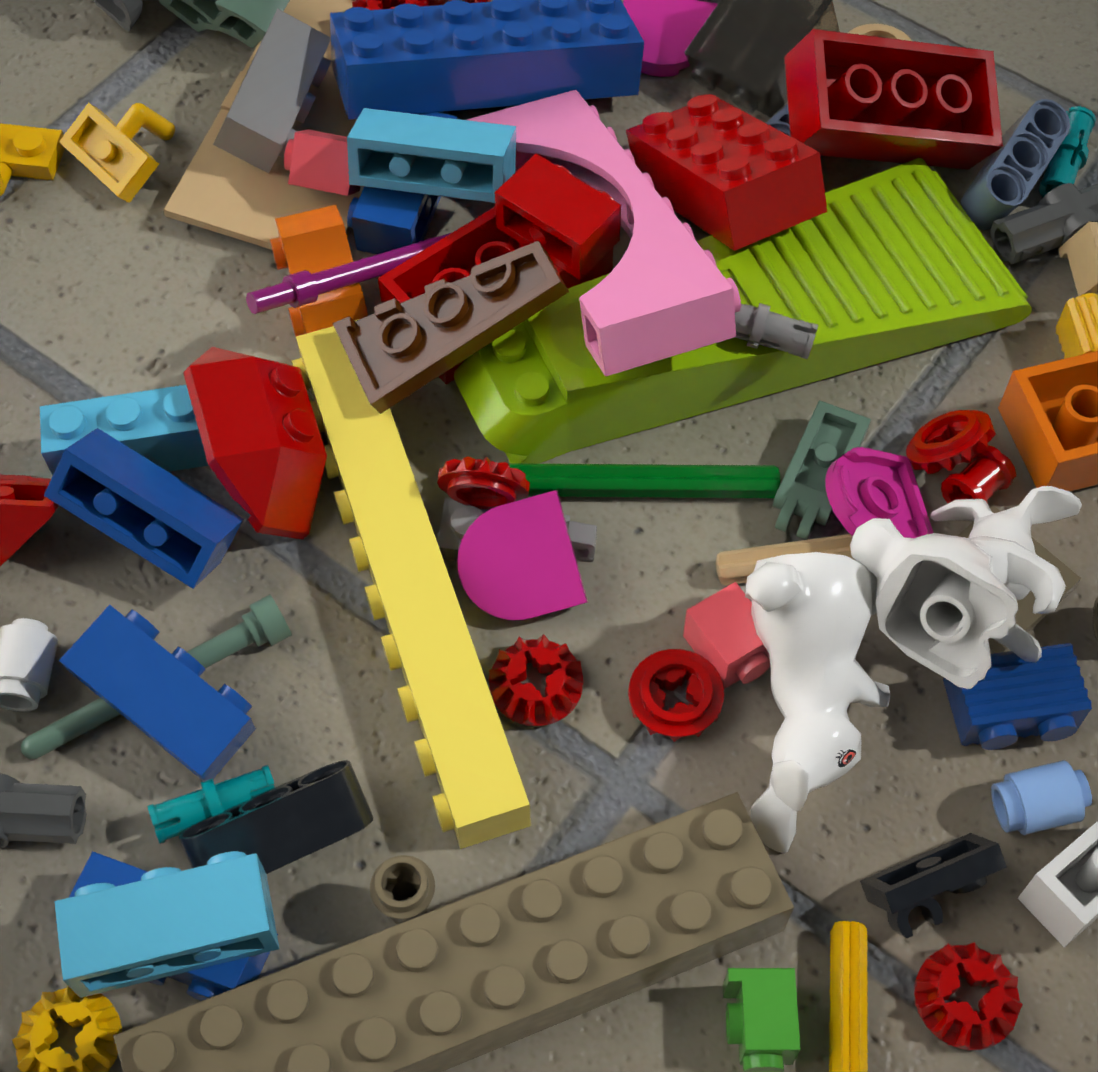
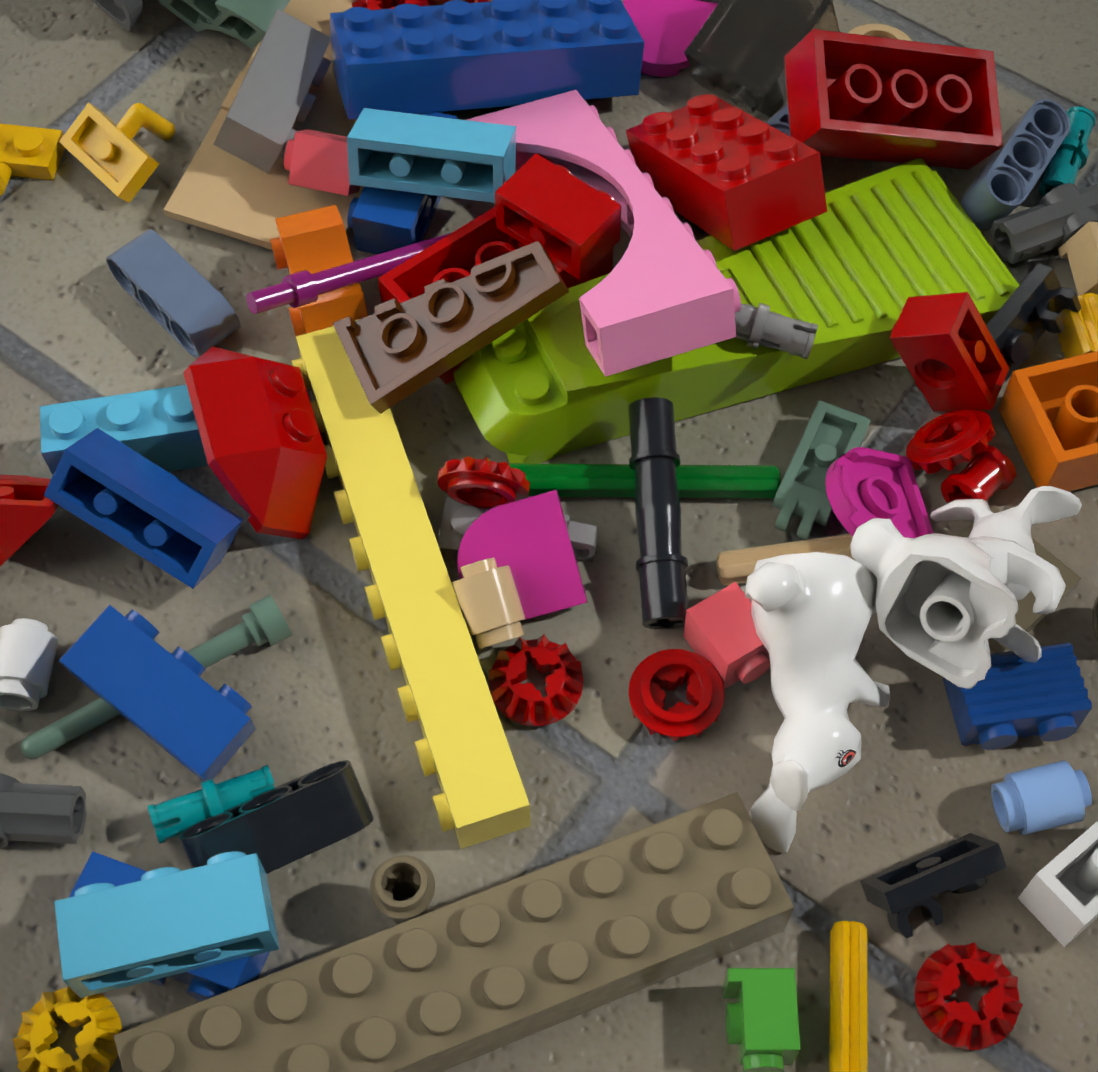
none -> sand blue beam [106,229,241,358]
none -> tan brick [452,557,526,649]
none -> black piece [628,397,688,629]
none -> red brick [889,292,1009,412]
none -> black plate [986,263,1082,382]

